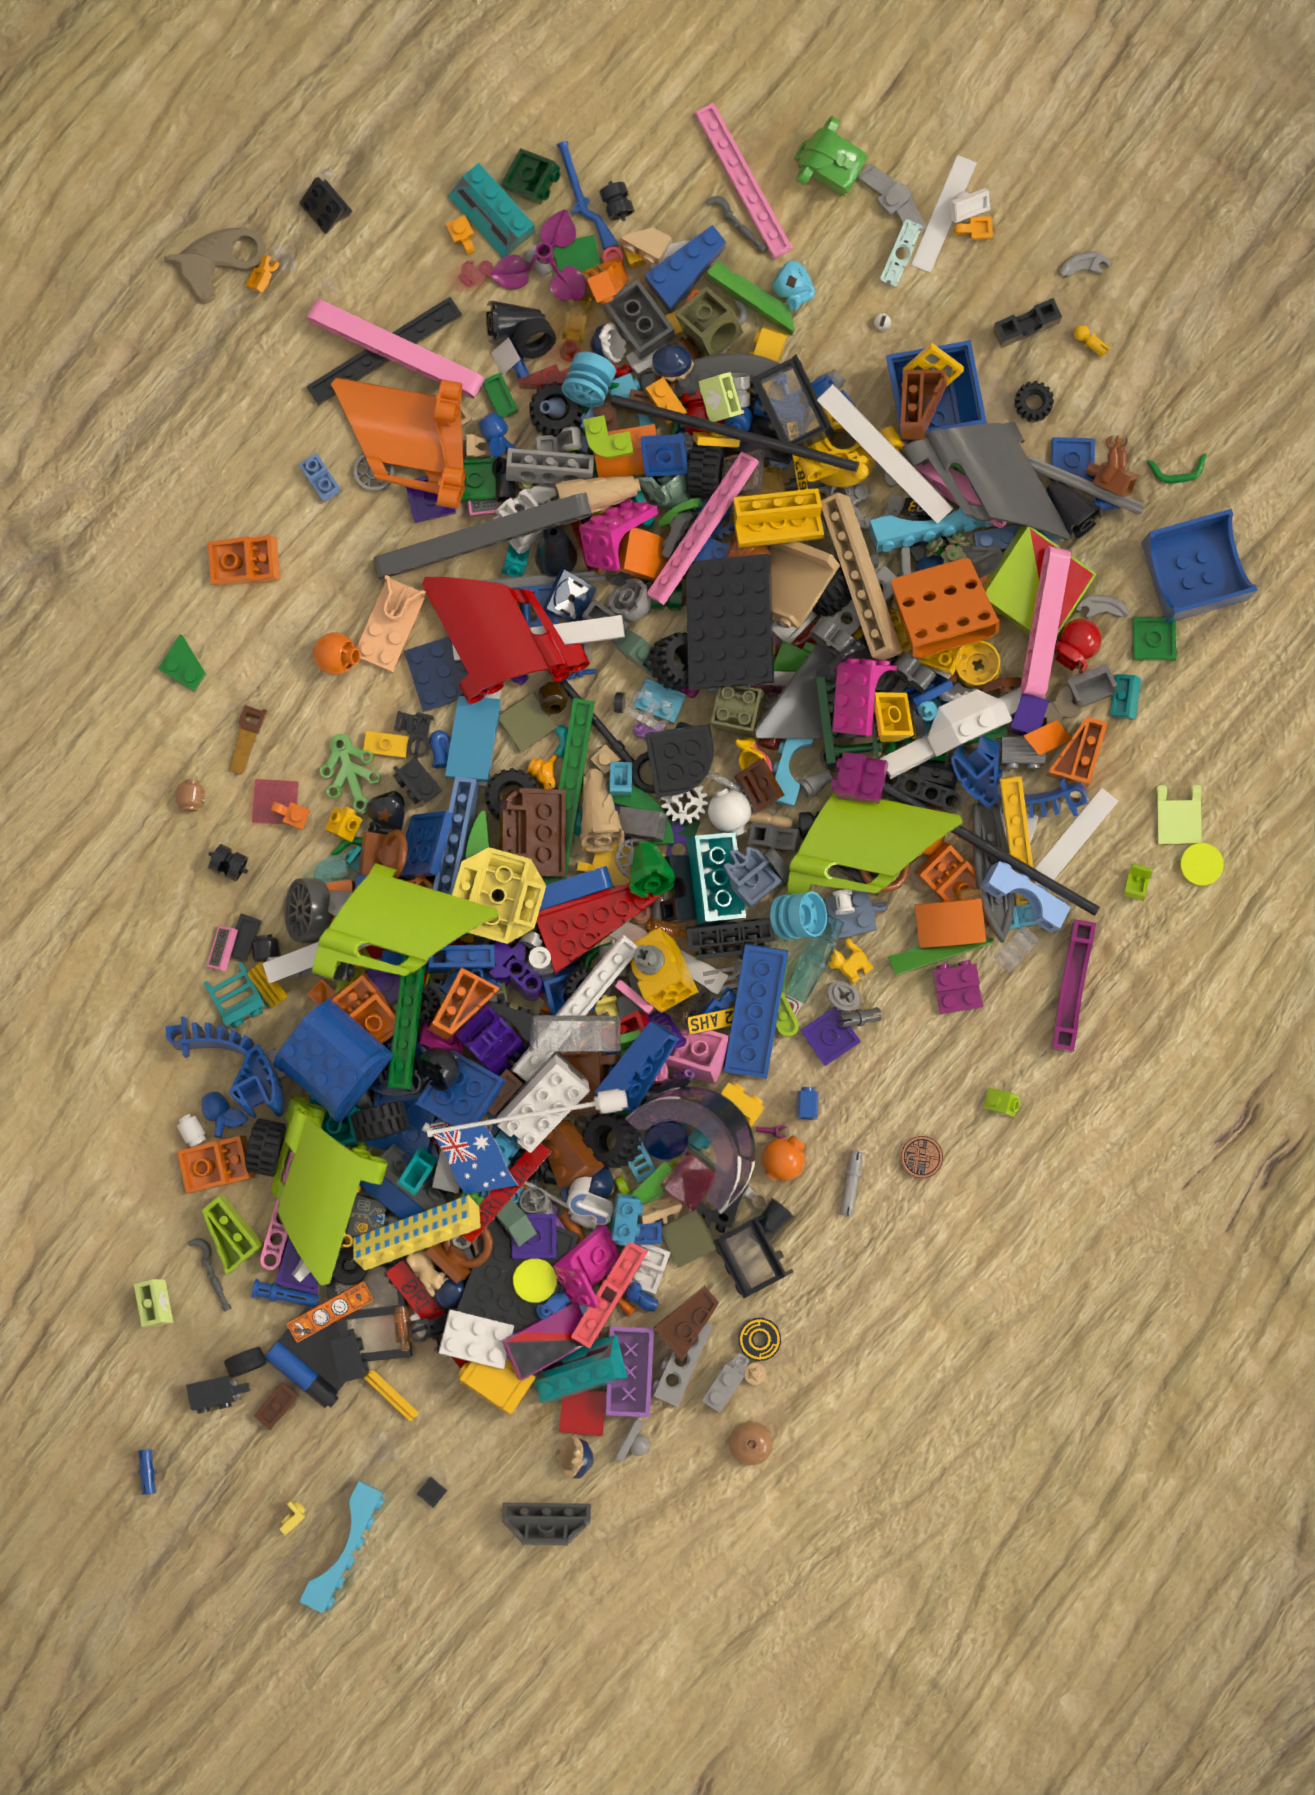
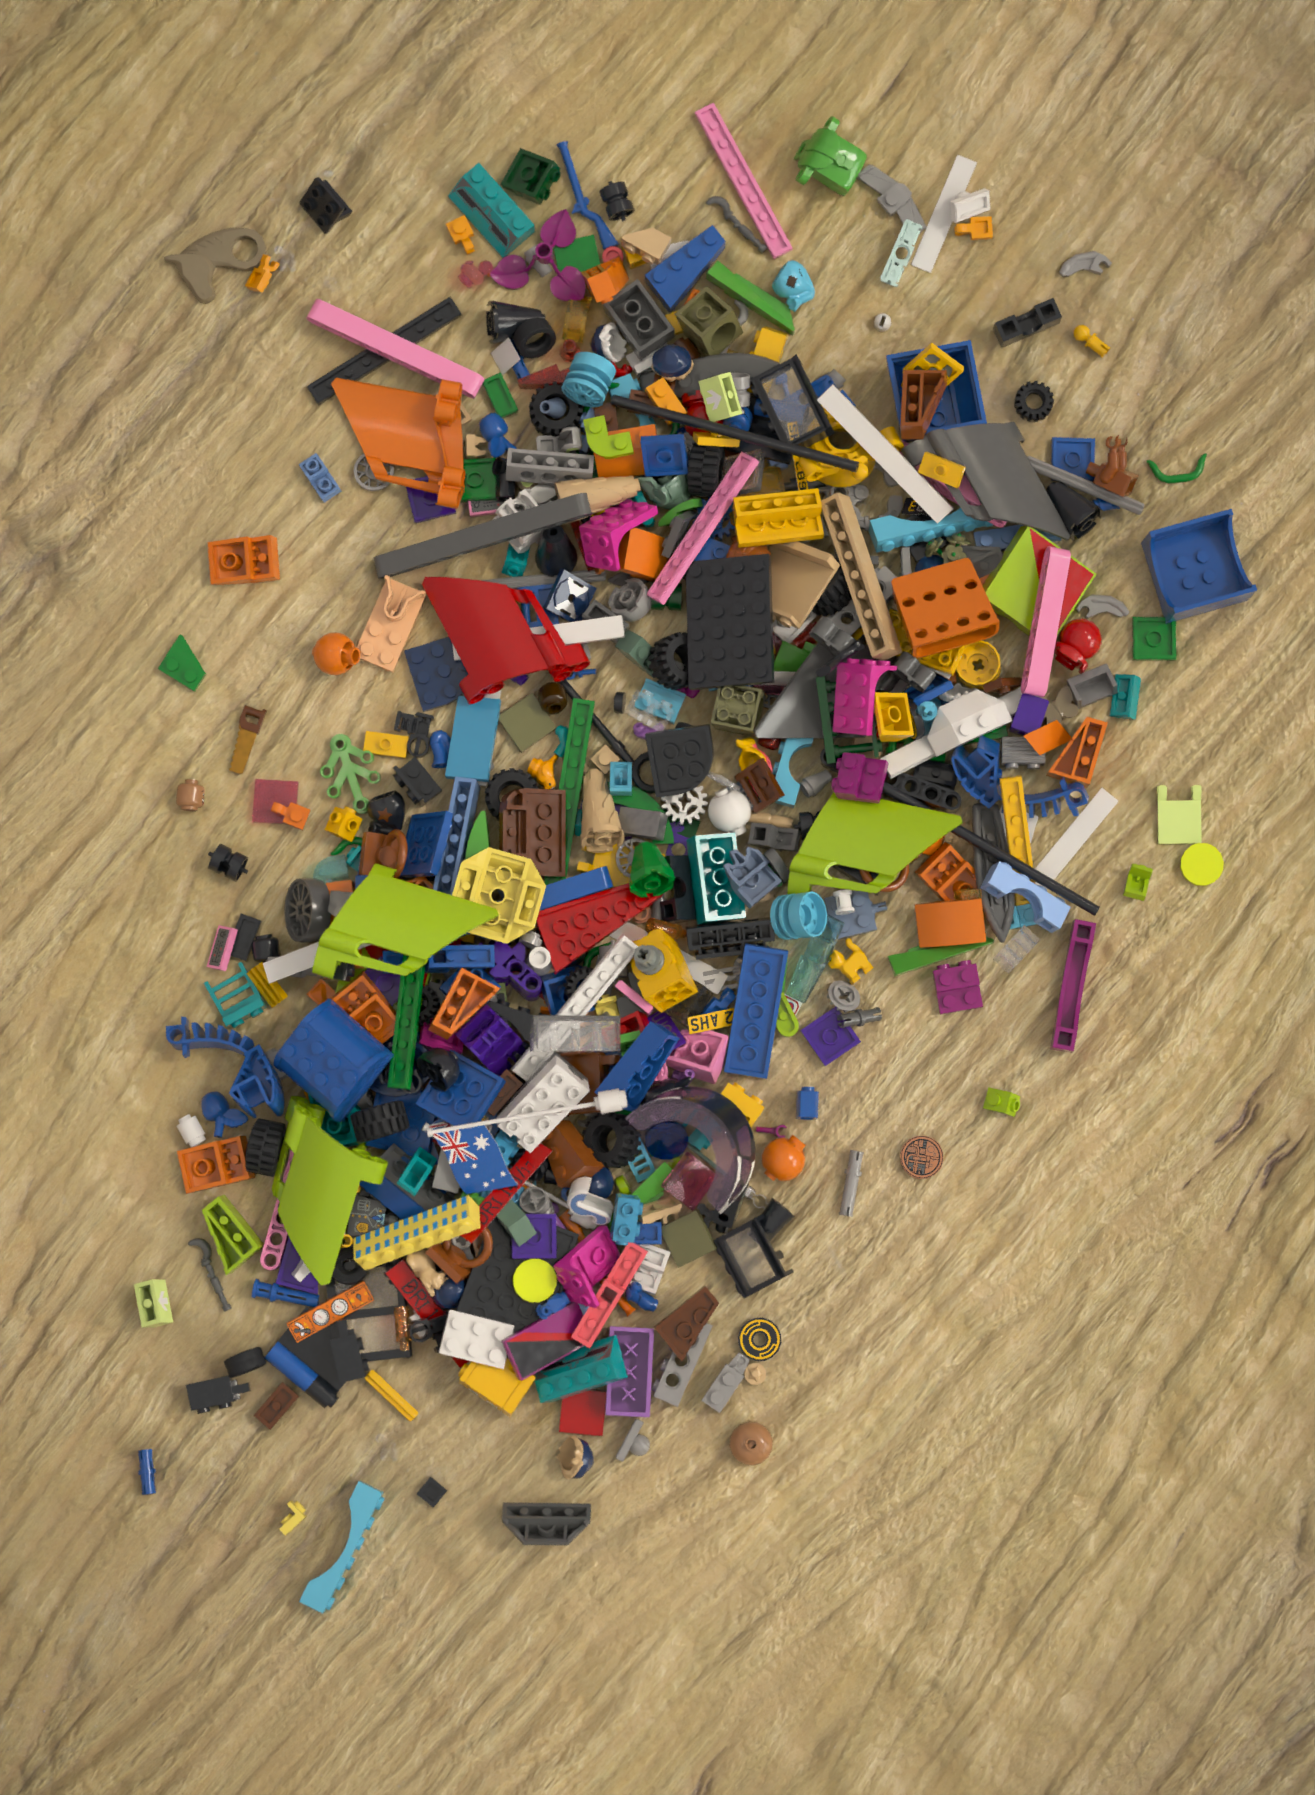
none -> yellow plate [918,452,966,488]

